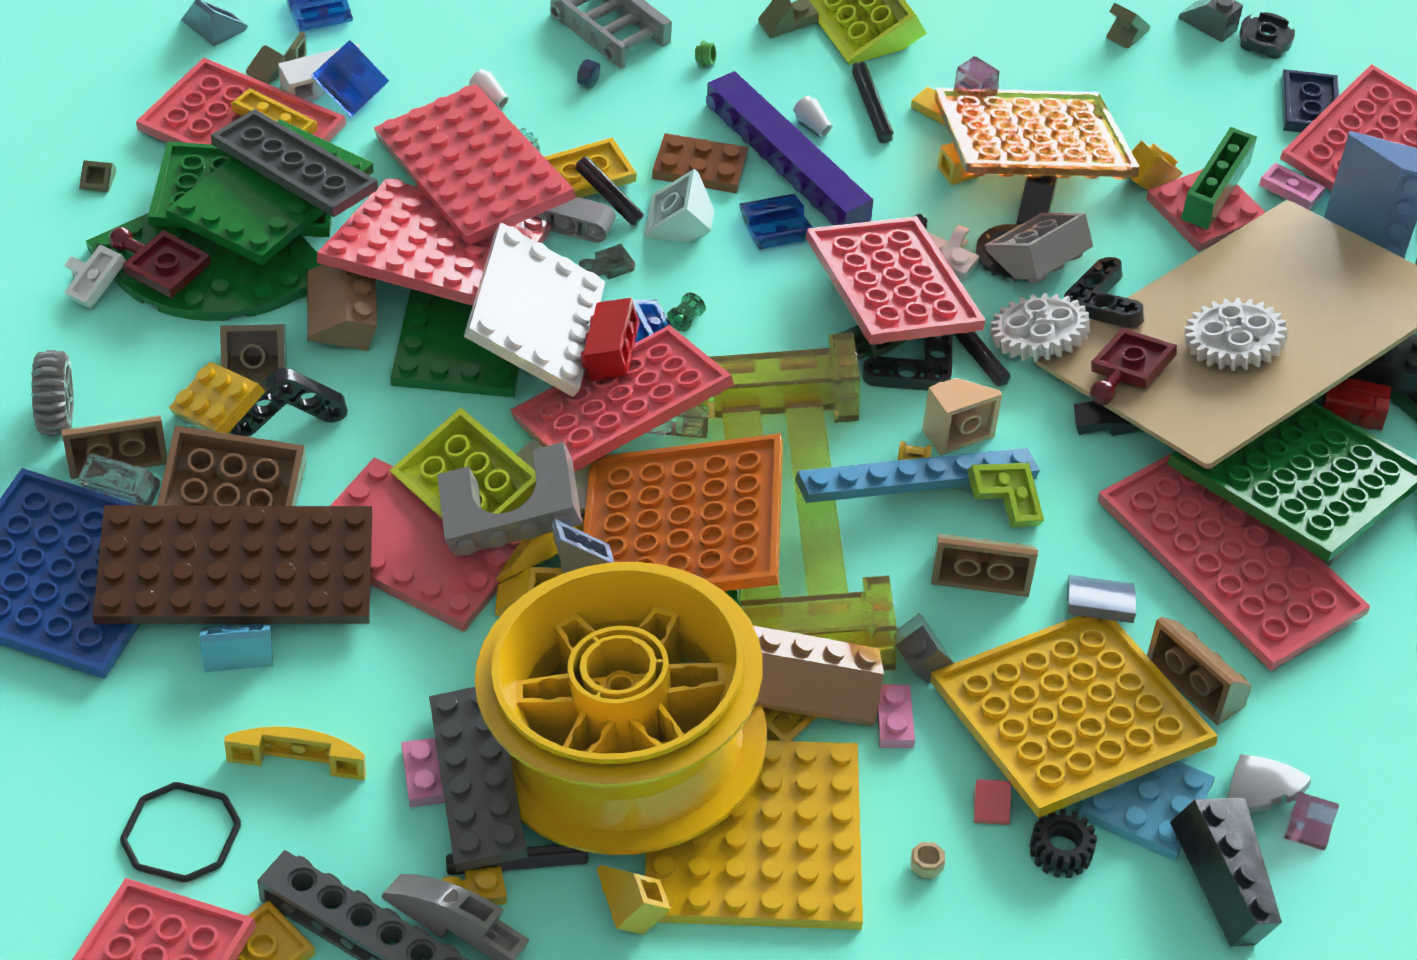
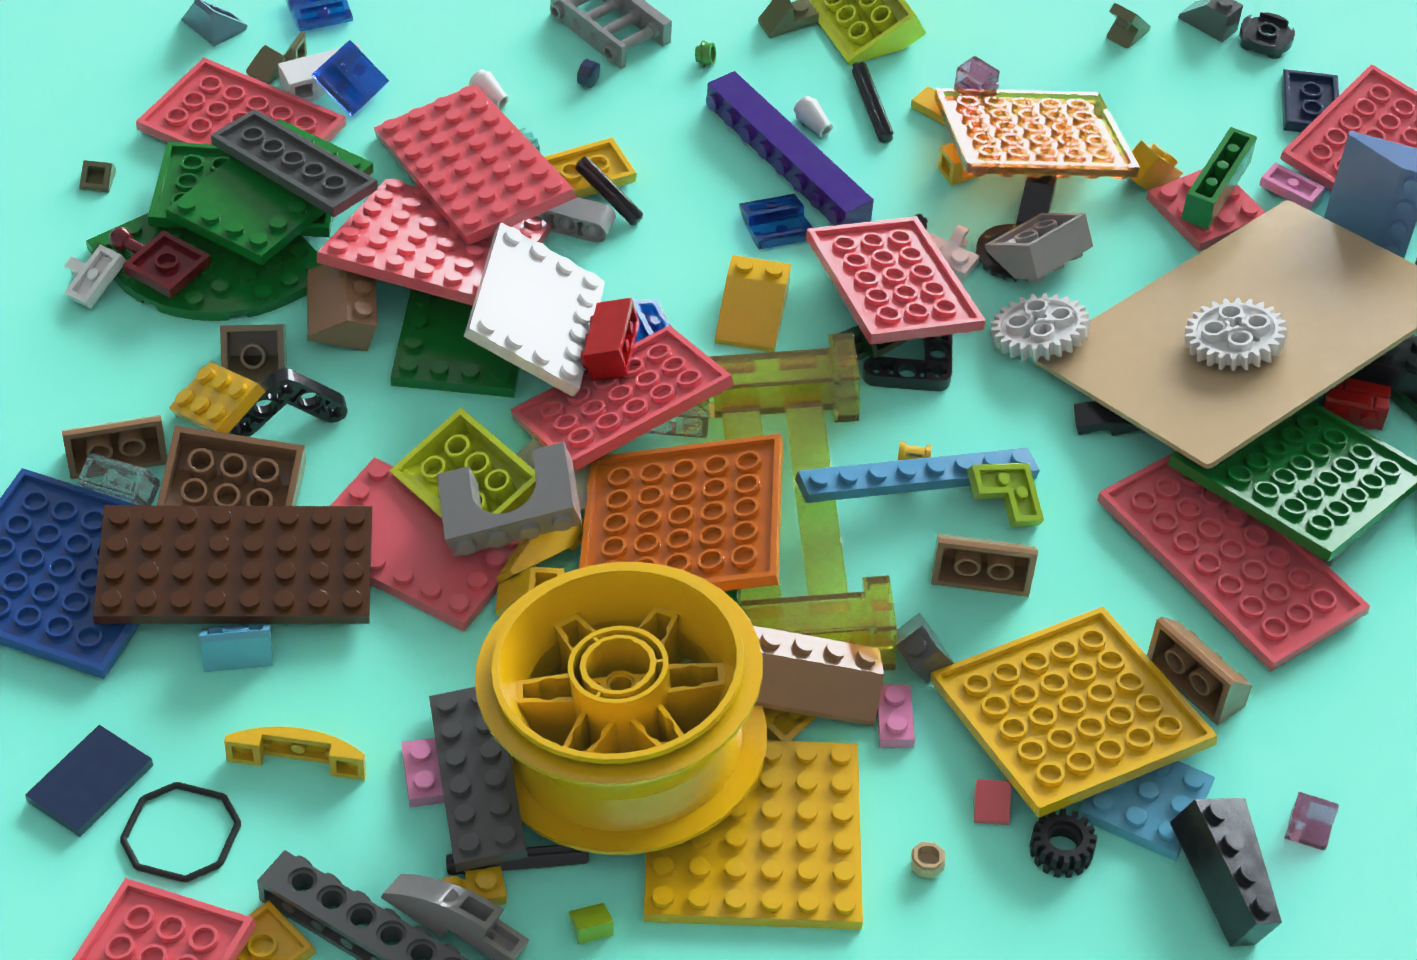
light grey gear [31,350,74,436] -> none
yellow tile [231,88,318,134] -> none
sand blue slope [551,519,614,573] -> none
clear smoke plate [578,244,635,280] -> none
yellow slope [596,865,671,935] -> none
light aqua slope [644,169,714,243] -> none
dark orange plate [652,133,748,193] -> none
clear green bush [667,292,706,332] -> none
slope [922,378,1002,455] -> none
black axle [954,331,1011,387] -> none
black beam [1064,257,1145,328] -> none
slope [1066,574,1136,623] -> none
dark red plate [1090,328,1177,405] -> none
light grey brick [1228,754,1311,813] -> none
none -> dark blue tile [25,725,153,837]
none -> lime slope [568,903,614,944]
none -> yellow slope [714,255,791,353]

